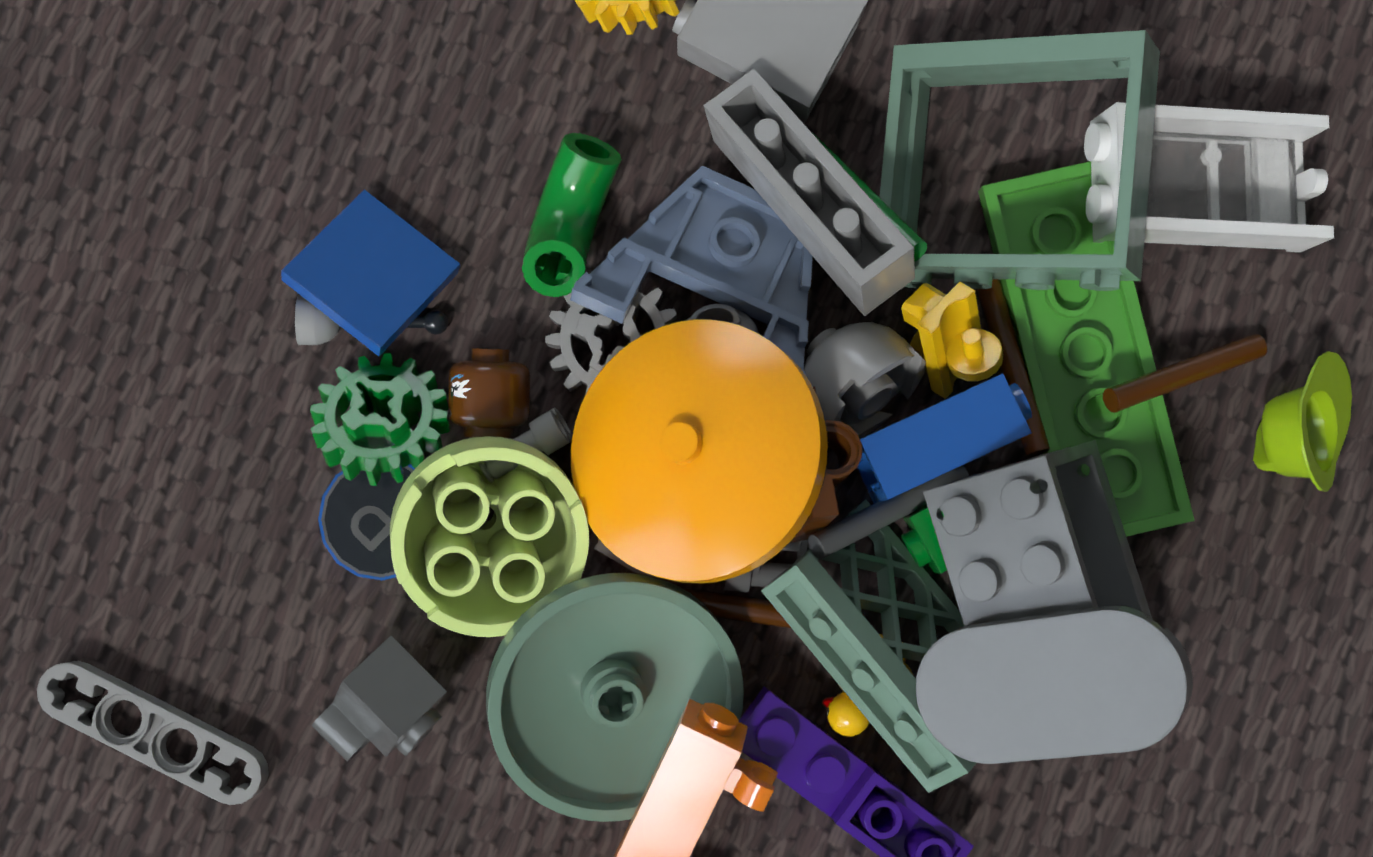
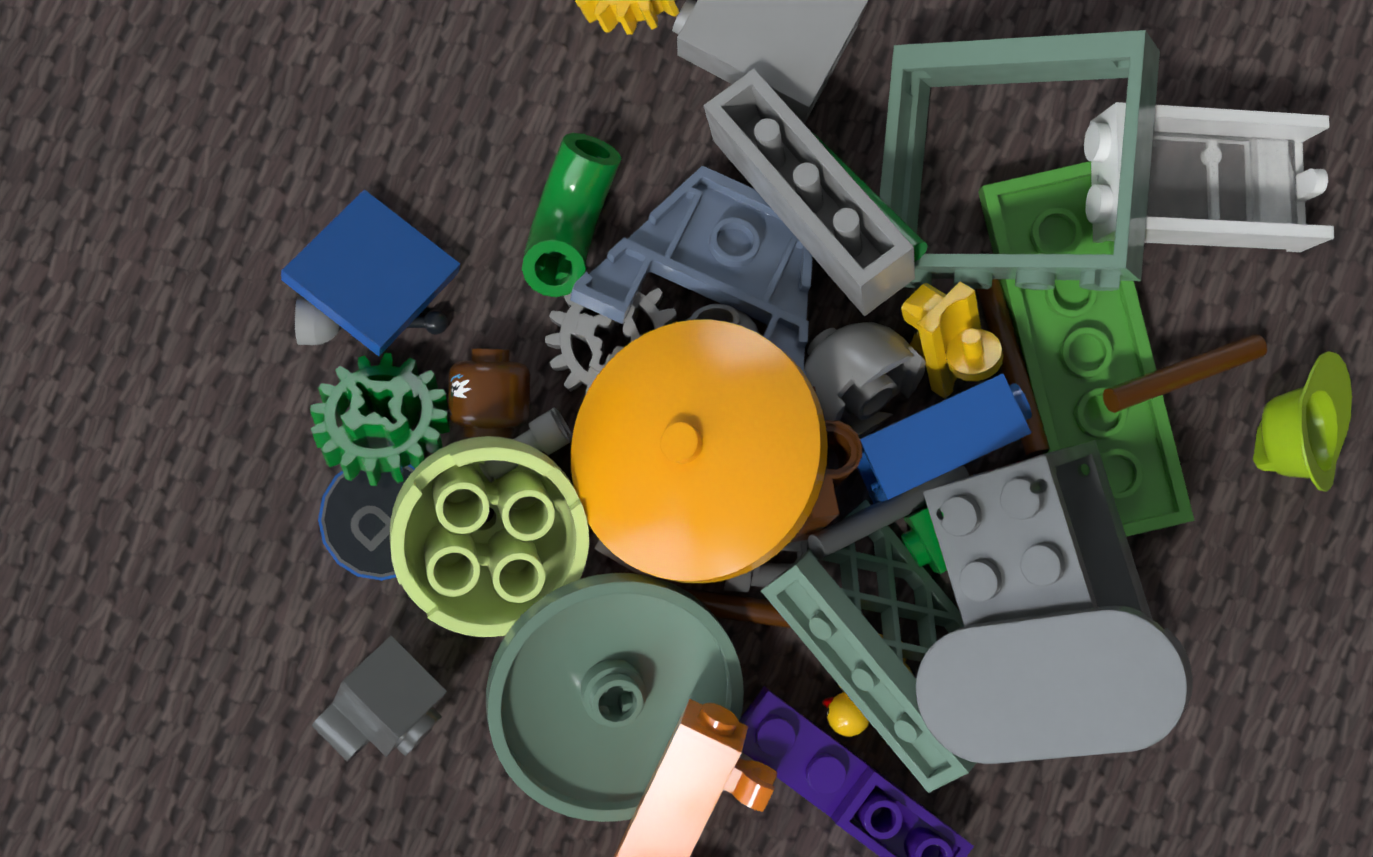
light grey beam [37,661,269,805] -> none

